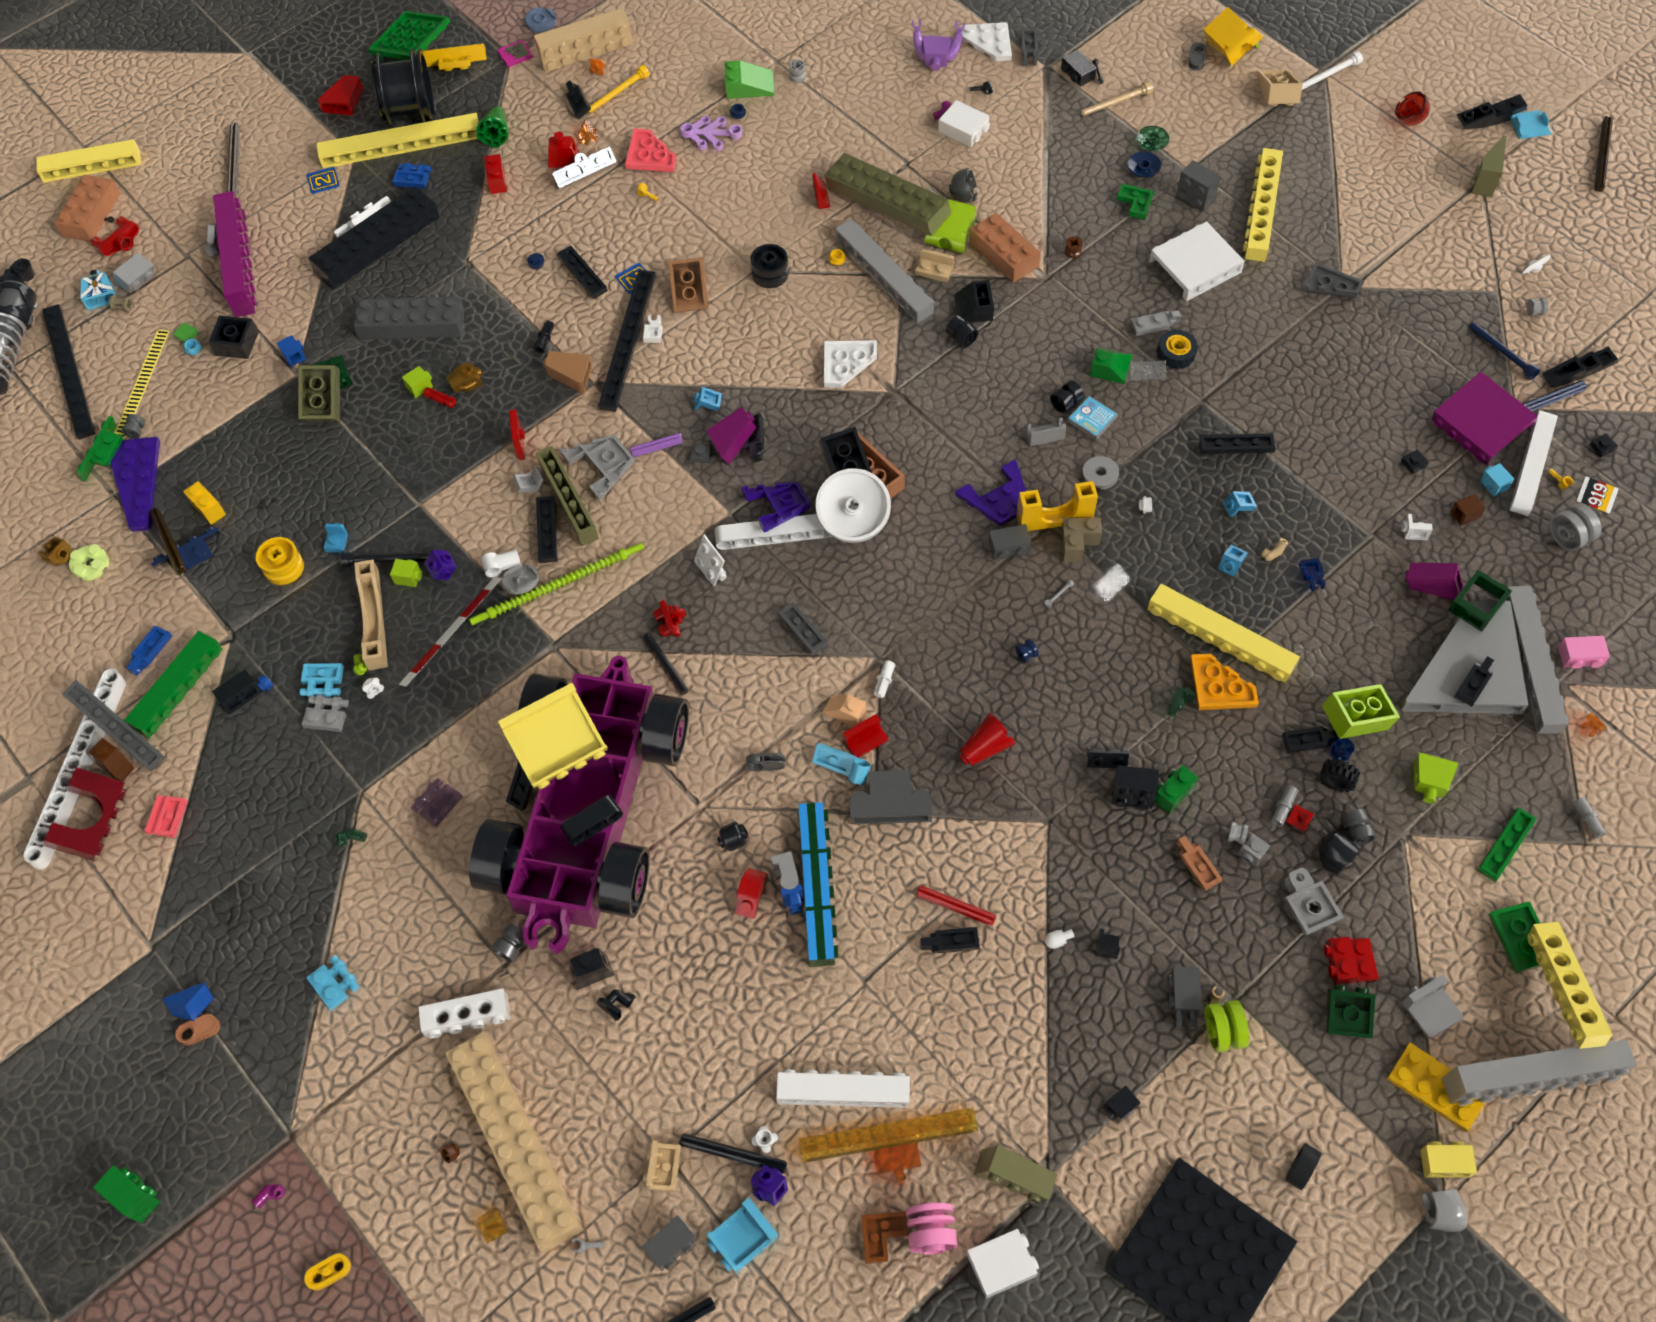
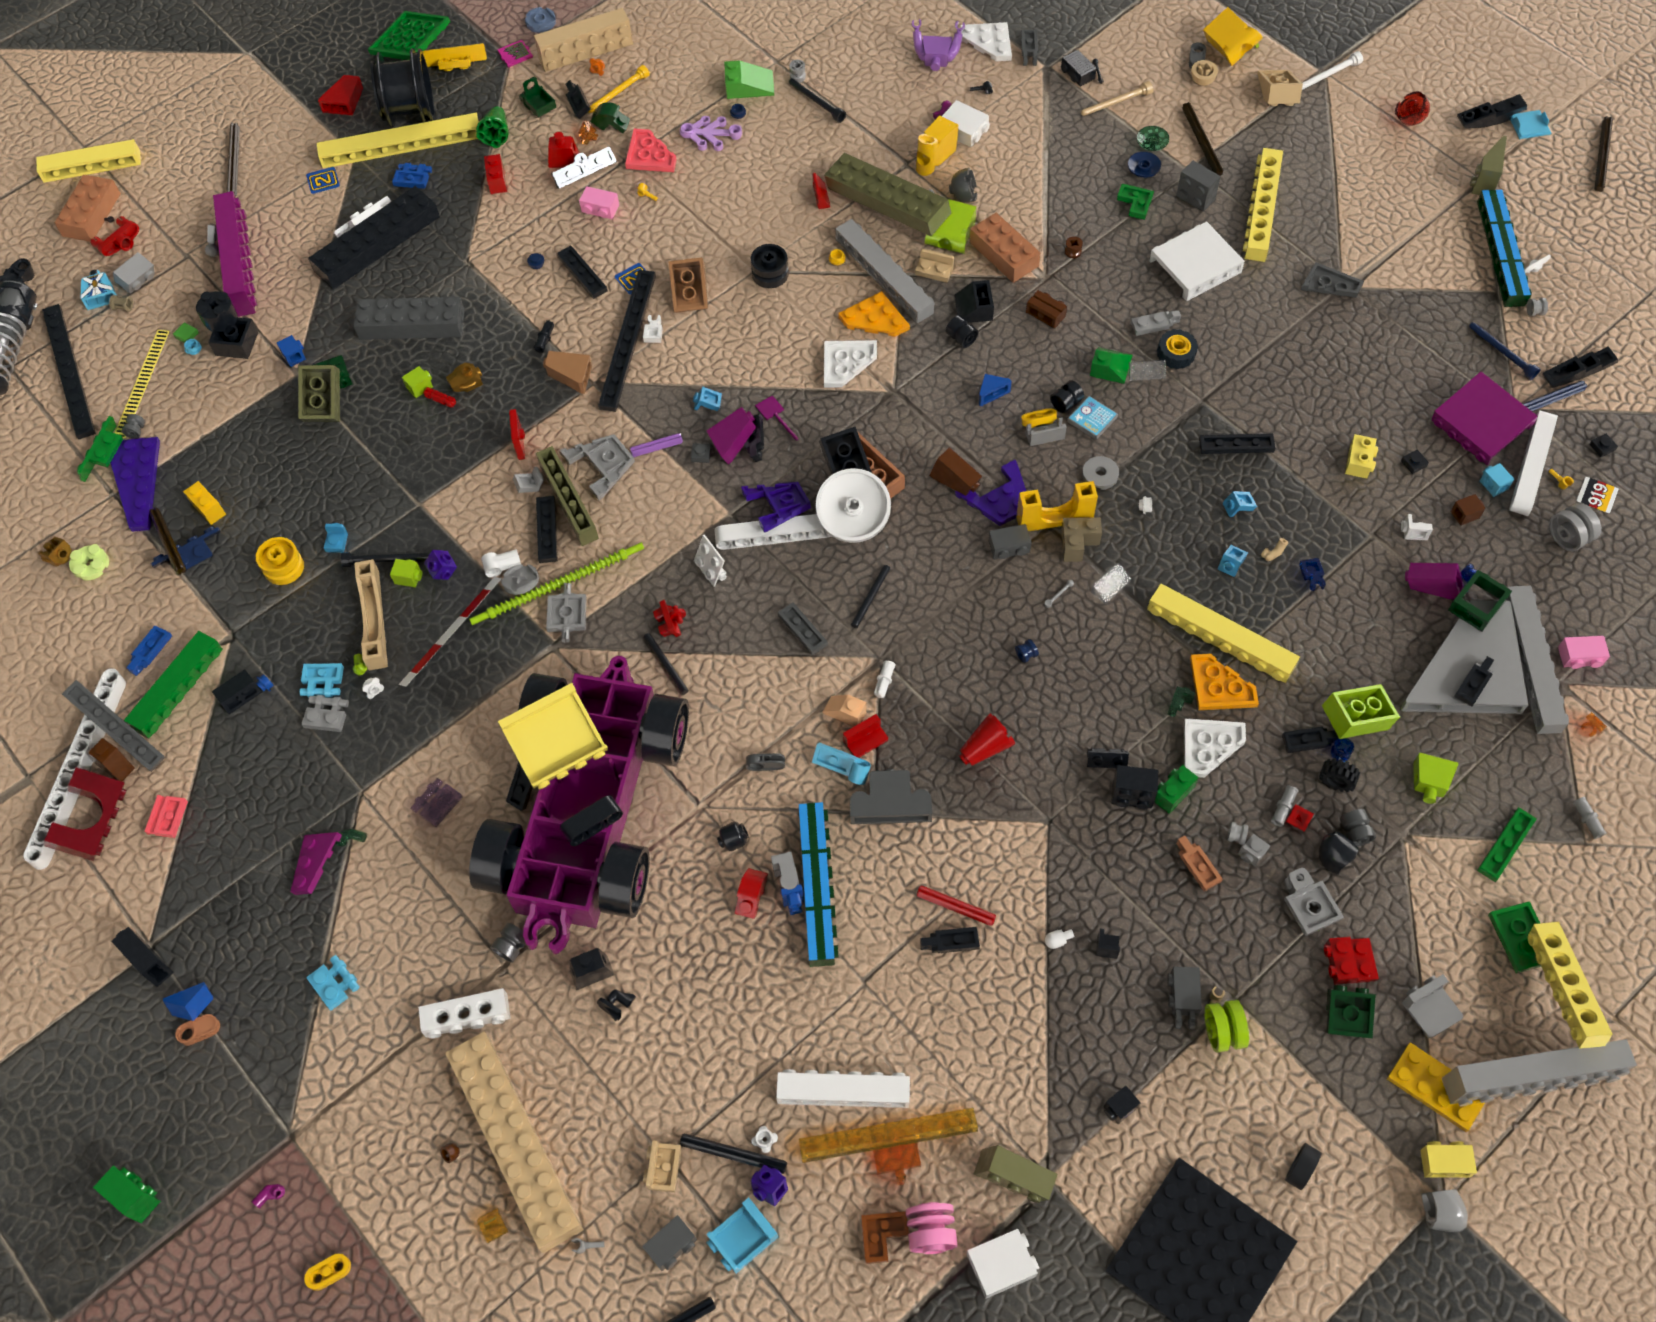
none -> black brick [111,927,174,987]
none -> black brick [196,291,238,332]
none -> magenta wing [290,832,342,895]
none -> dark green piece [519,76,557,118]
none -> light grey plate [546,583,587,643]
none -> bright pink brick [579,186,619,219]
none -> dark green brick [590,102,630,133]
none -> magenta piece [755,395,798,441]
none -> black piece [789,78,846,123]
none -> light orange plate [838,291,910,337]
none -> black bar [851,565,890,628]
none -> yellow piece [916,115,959,176]
none -> reddish brown slope [929,447,982,496]
none -> blue slope [979,374,1012,407]
none -> yellow plate [1021,408,1057,428]
none -> reddish brown brick [1026,290,1067,329]
none -> dark brown axle [1182,102,1224,176]
none -> white plate [1184,719,1246,778]
none -> tan piece [1191,60,1218,86]
none -> light yellow brick [1345,434,1378,479]
none -> clear blue wheel [1460,563,1477,584]
none -> brick [1477,190,1532,307]

